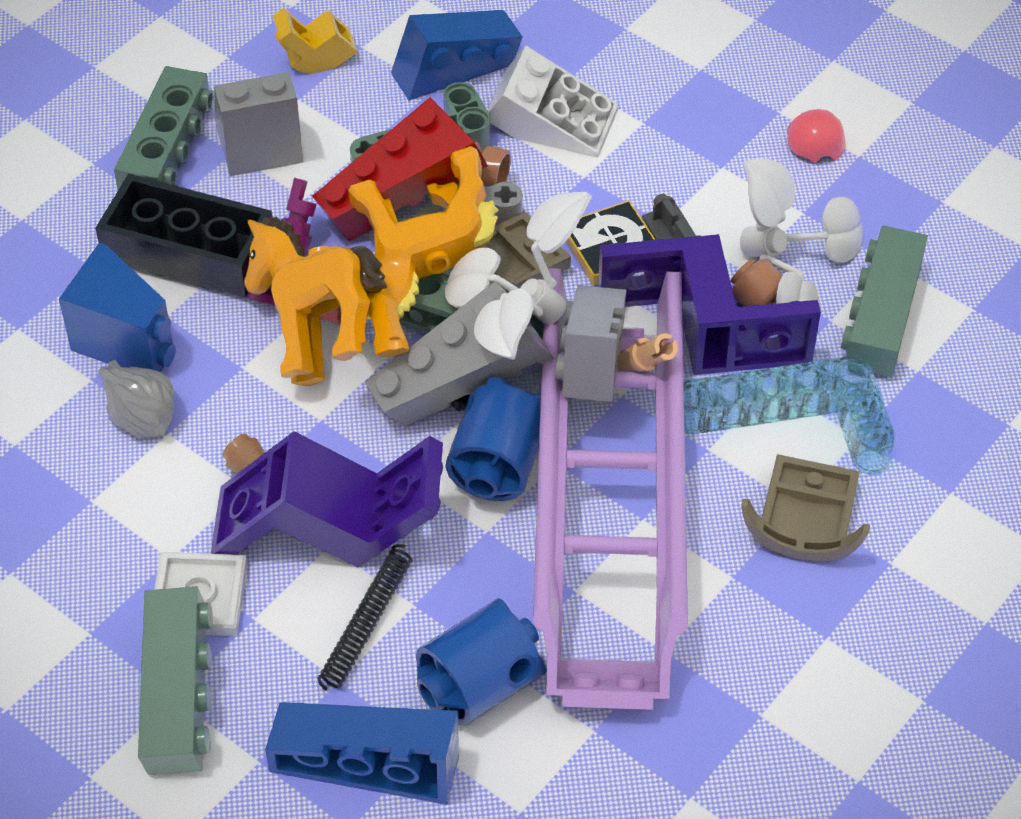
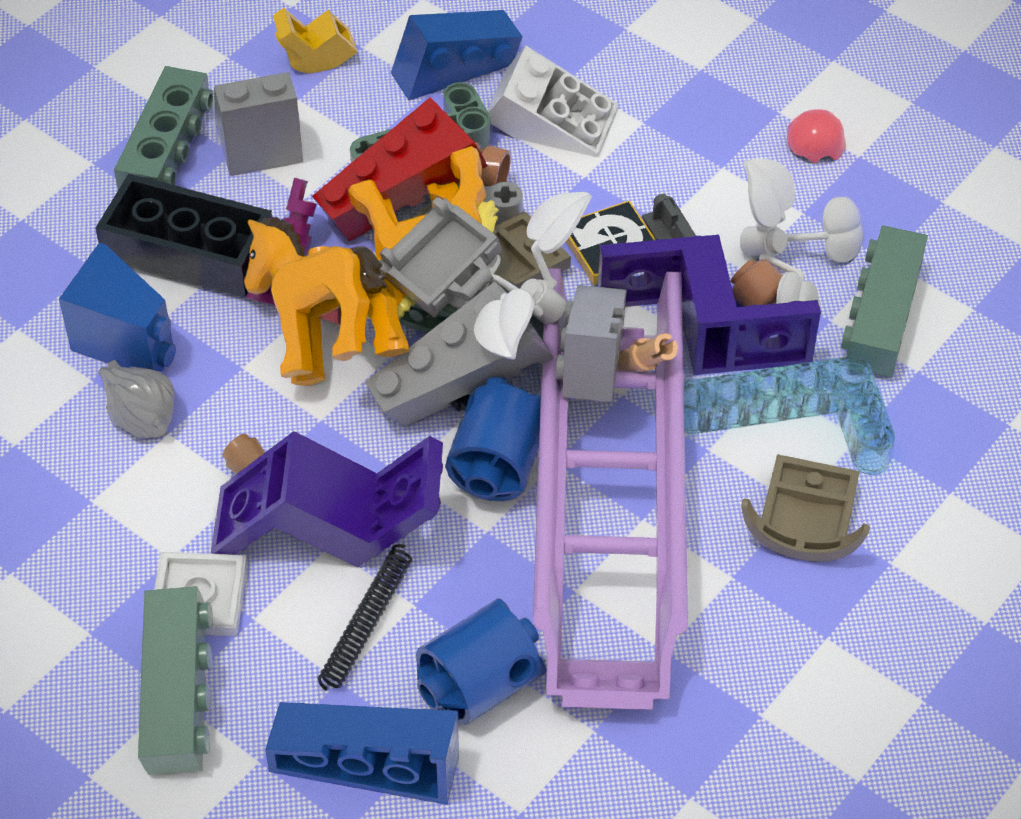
none -> light grey piece [379,197,503,317]

